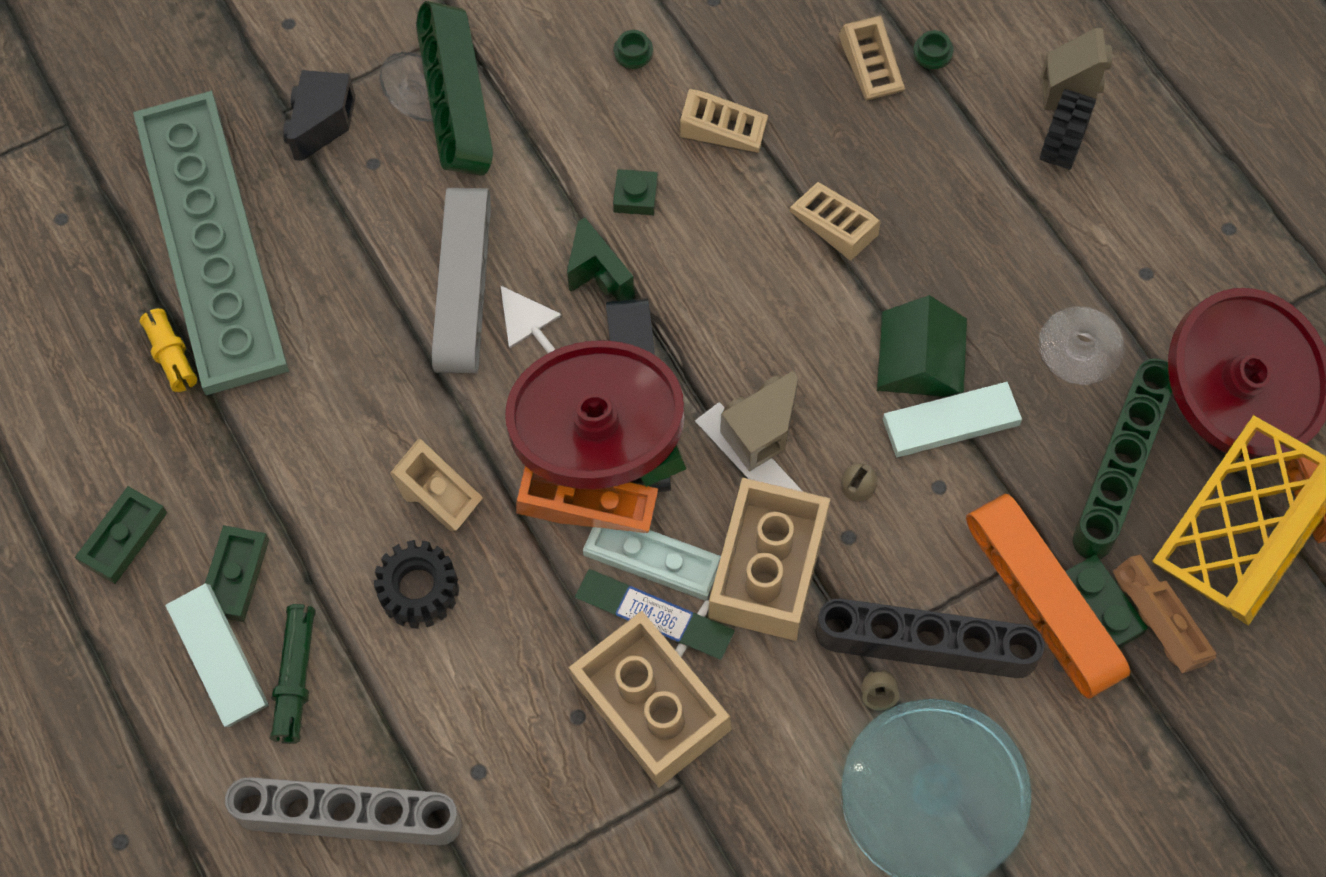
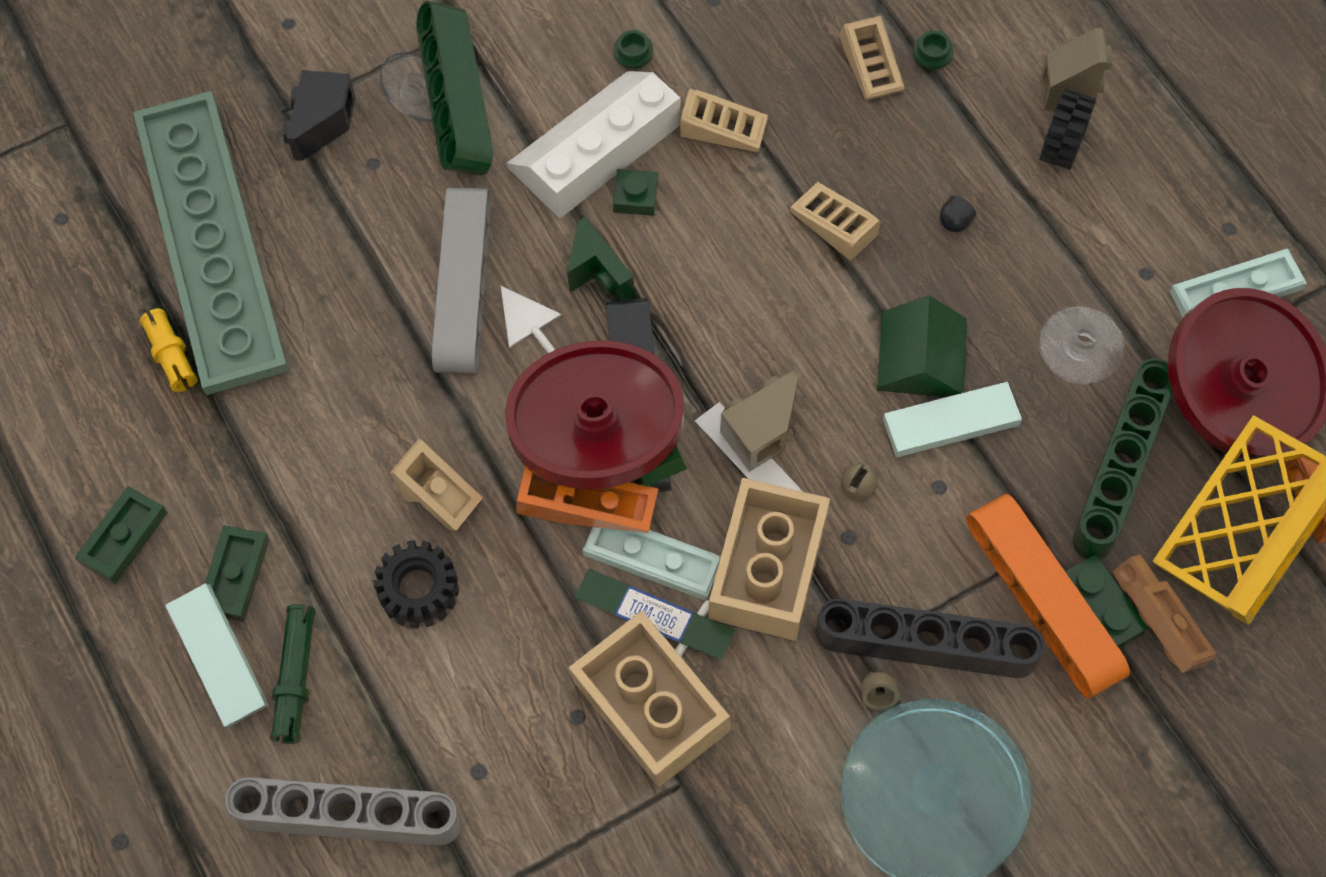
none -> white slope [506,71,681,219]
none -> black hinge [940,195,977,232]
none -> light aqua tile [1170,248,1306,317]

